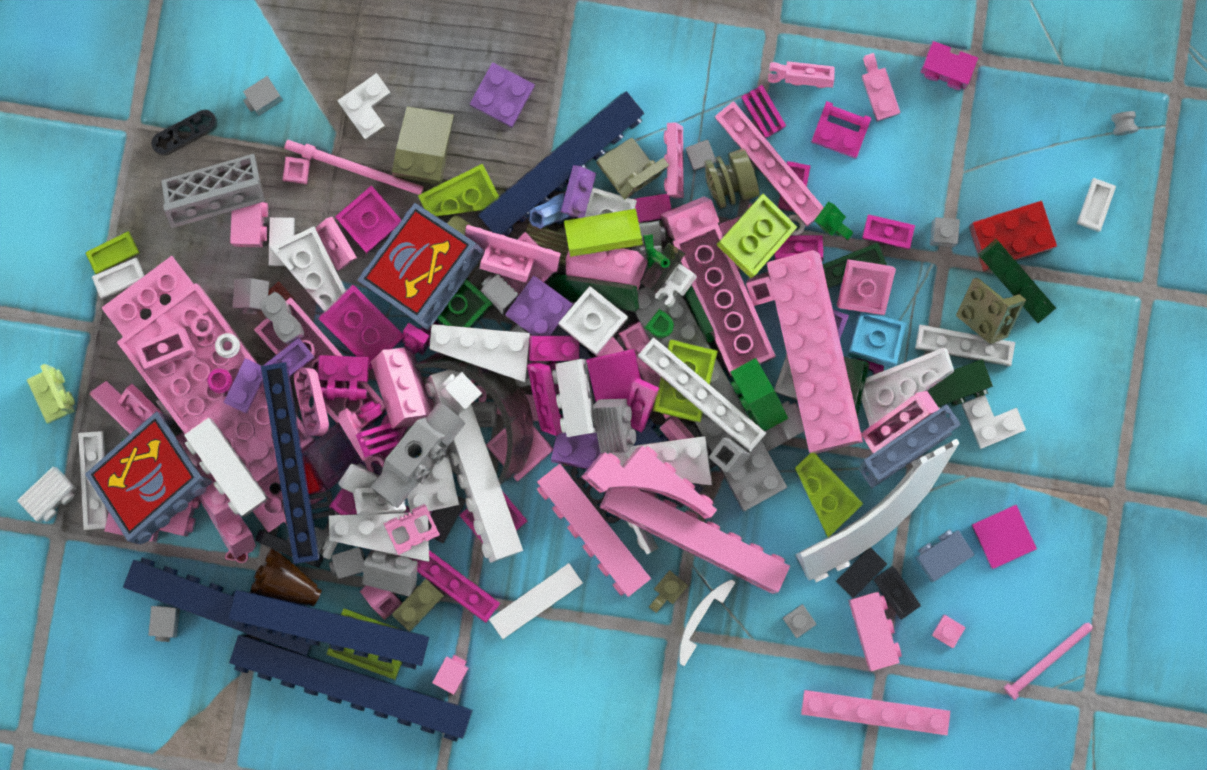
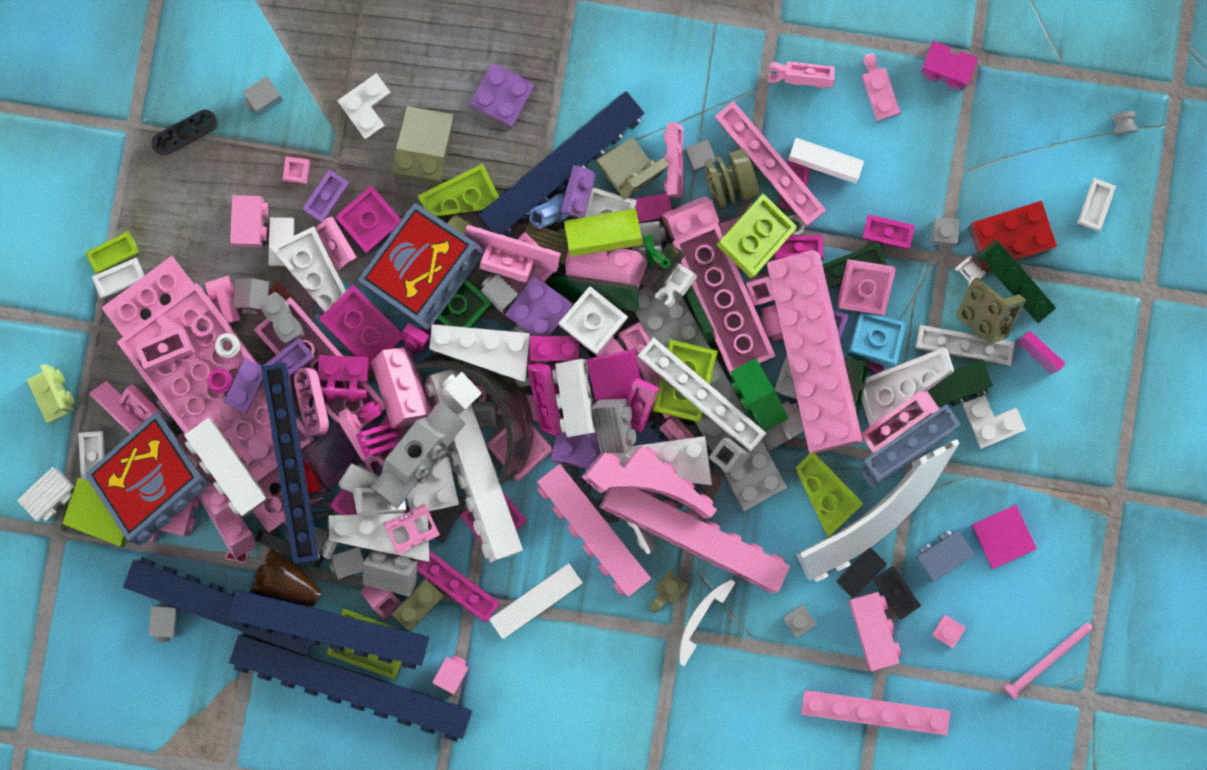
light grey fence [161,154,265,228] -> none
bright pink bar [285,140,424,195] -> none
green tile [644,308,674,338] -> none
dark pink tile [741,85,786,139] -> none
dark pink plate [811,101,871,159] -> none
green plate [814,201,853,241] -> none
none -> lime tile [62,478,127,547]
none -> bright pink piece [205,275,241,325]
none -> medium lavender plate [302,169,350,222]
none -> bright pink brick [759,305,784,342]
none -> white tile [788,138,864,184]
none -> white bush [954,255,986,286]
none -> dark pink tile [1016,331,1065,375]

